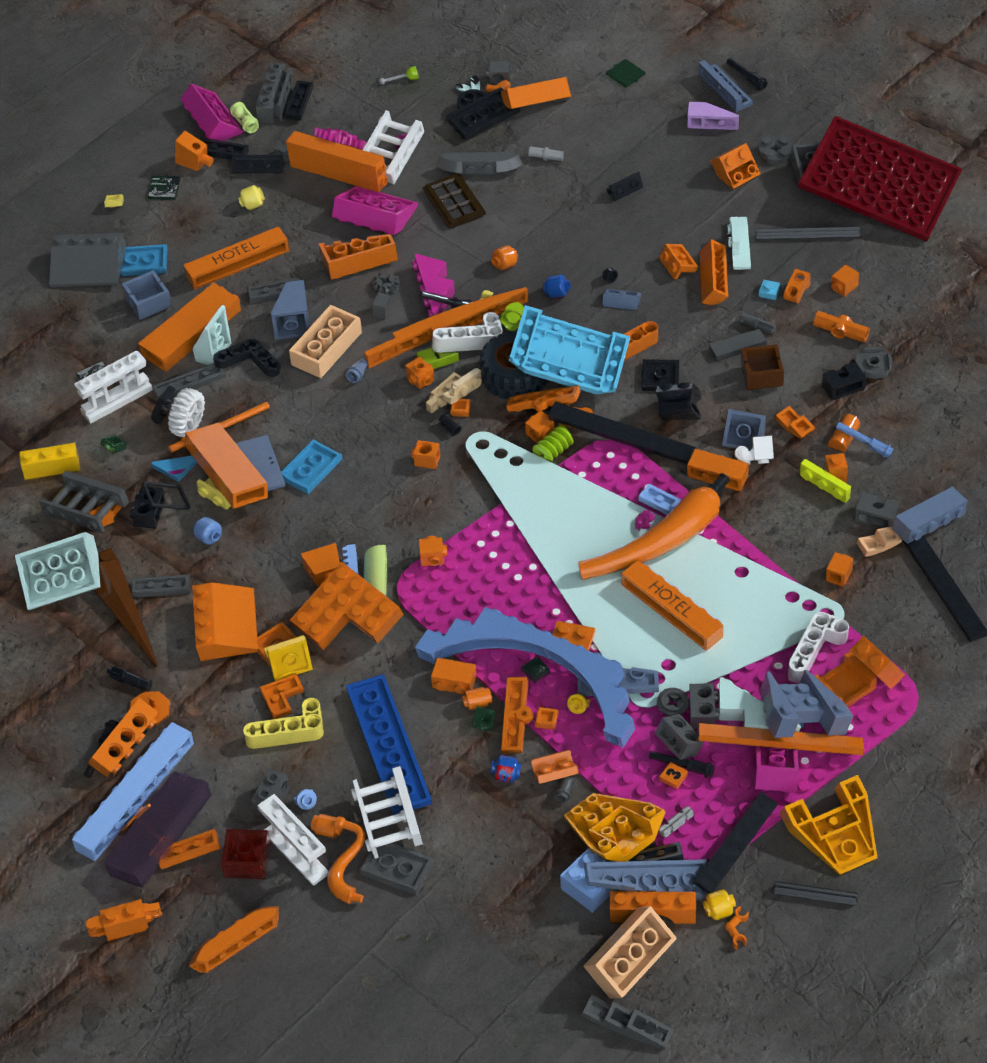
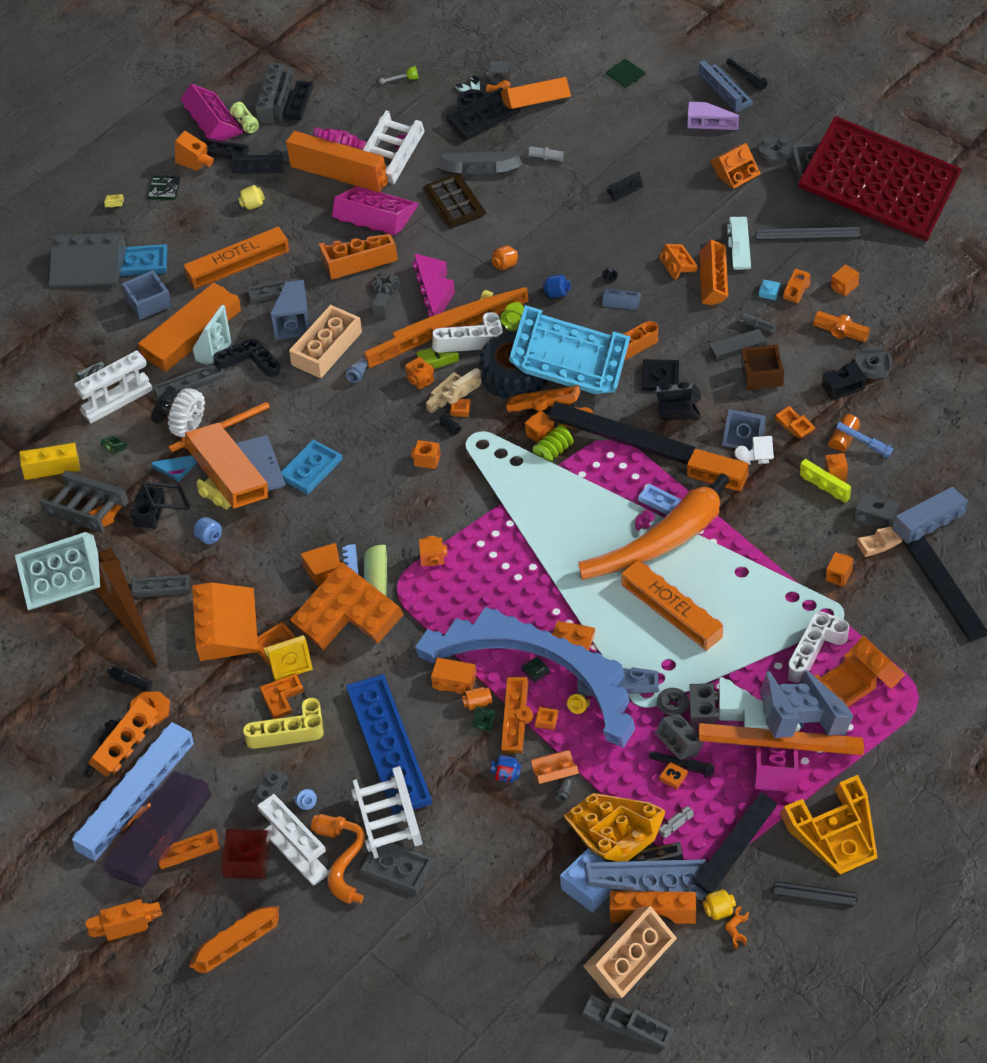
black pin [419,290,472,308] -> none

